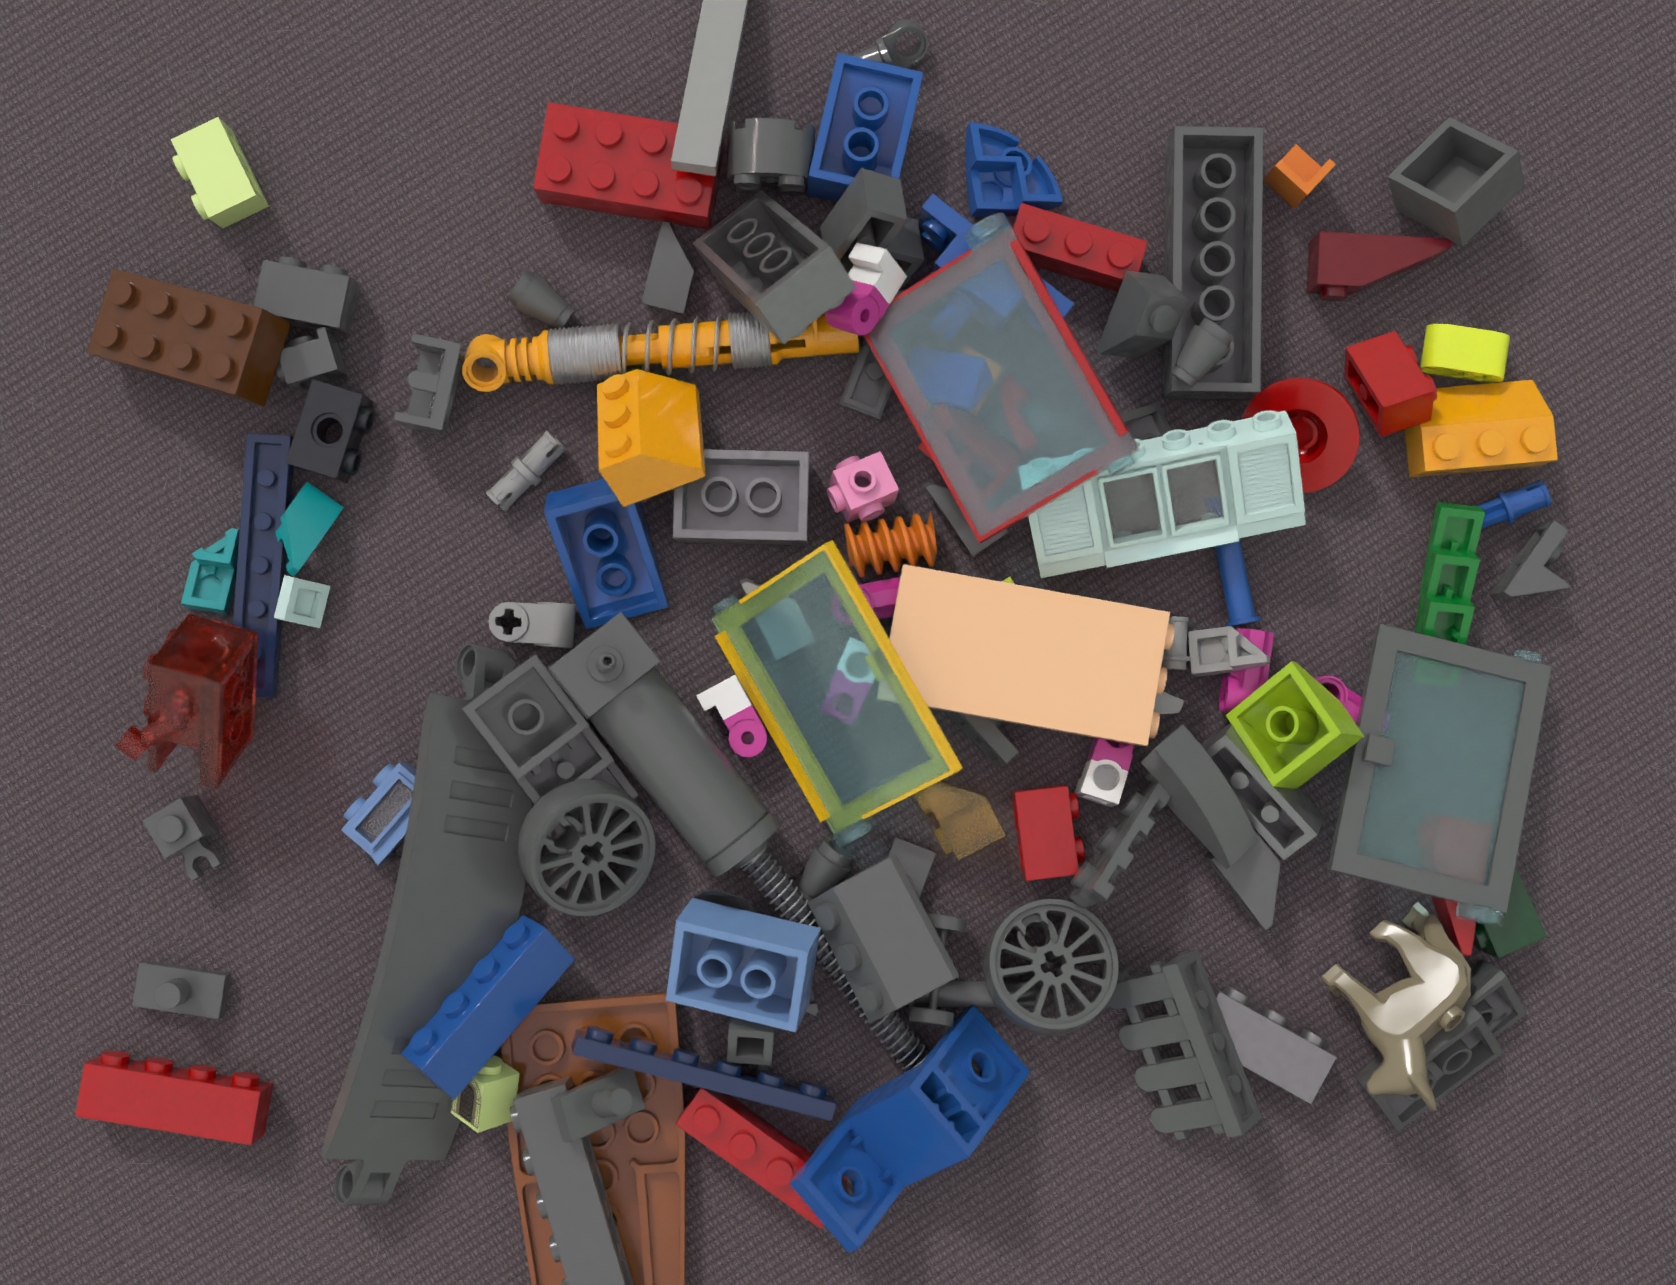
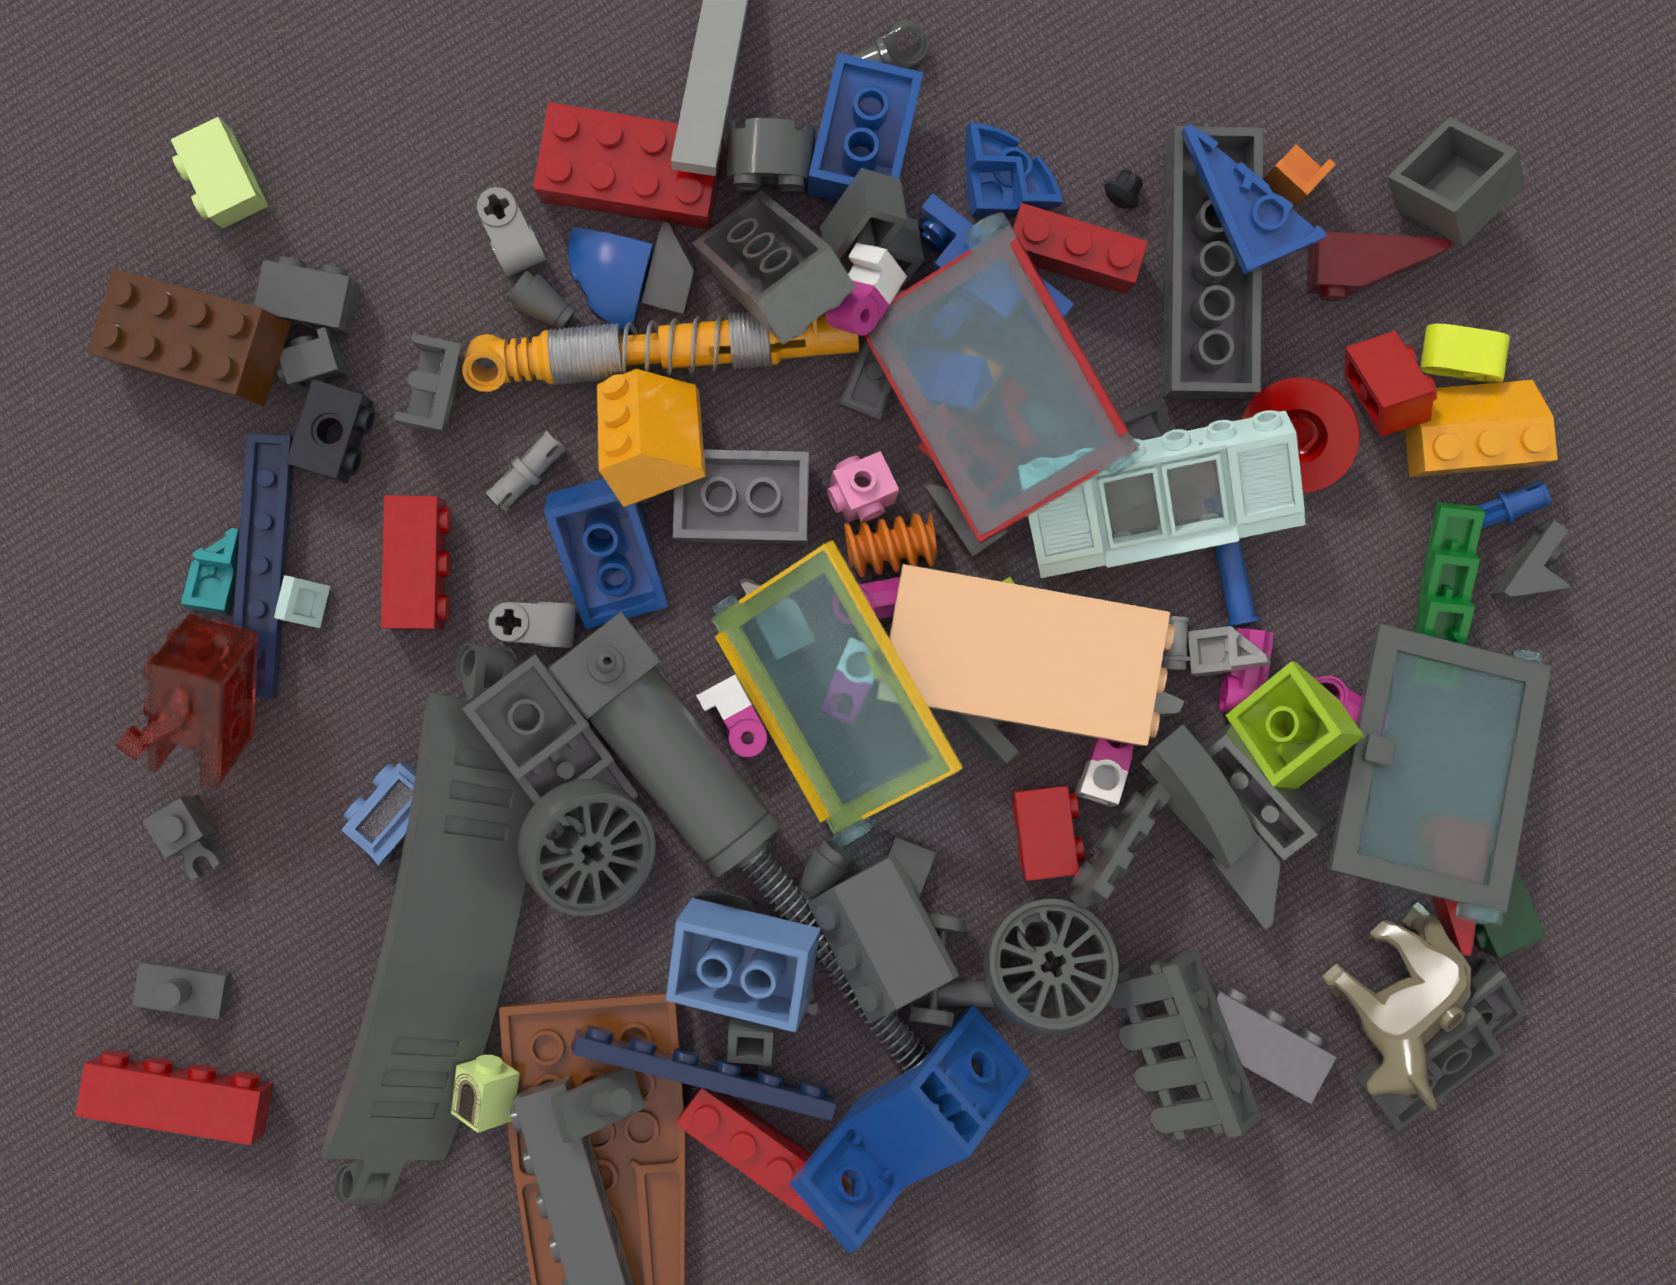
teal slope [275,482,344,577] -> none
blue brick [401,915,575,1100] -> none
clear yellow slope [914,781,1006,860] -> none
dark grey slope [1097,271,1188,358] -> none
dark grey cone [1170,318,1234,388] -> none
none -> red brick [381,495,453,630]
none -> light grey piece [477,187,547,278]
none -> blue brick [569,227,654,334]
none -> black piece [1104,170,1143,209]
none -> blue wing [1181,124,1327,275]

